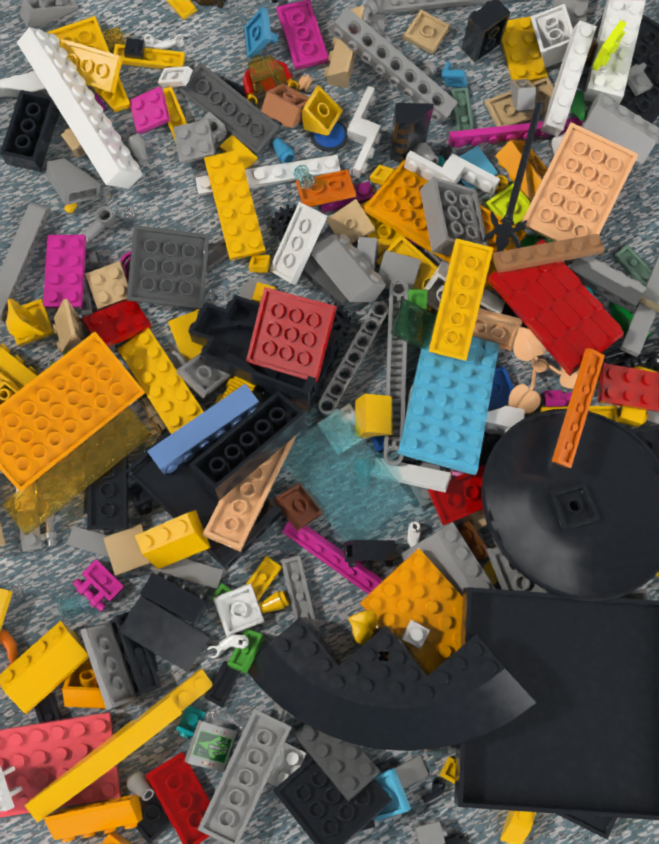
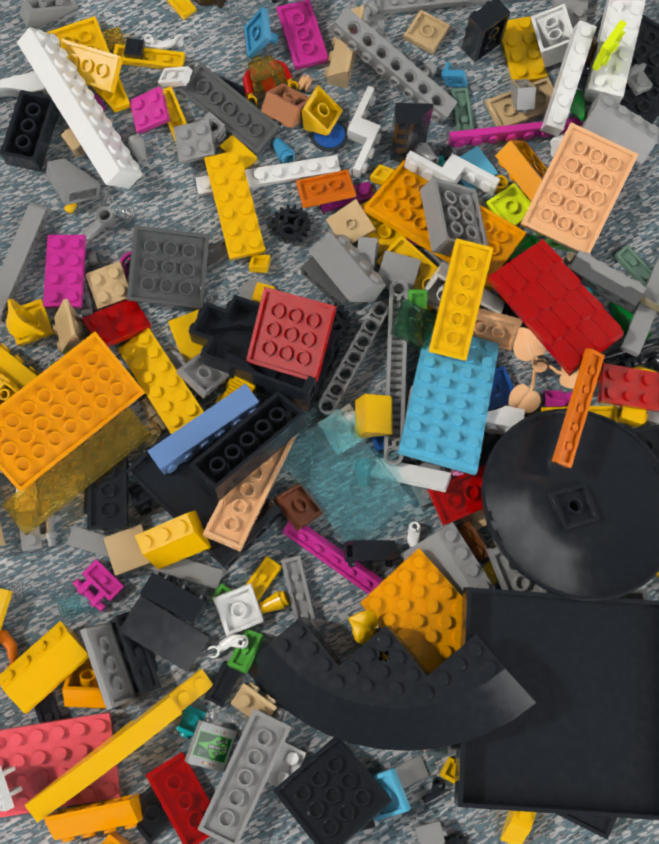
light grey cone [126,771,154,801] -> none
white plate [269,202,327,285] -> none
clear light blue bush [293,165,315,189] -> none
dark grey plate [294,724,380,802] -> none
white plate [401,620,430,649] -> none
black piece [483,102,543,266] -> none
medium nougat plate [492,234,605,273] -> none
none -> tan bracket [230,682,278,718]

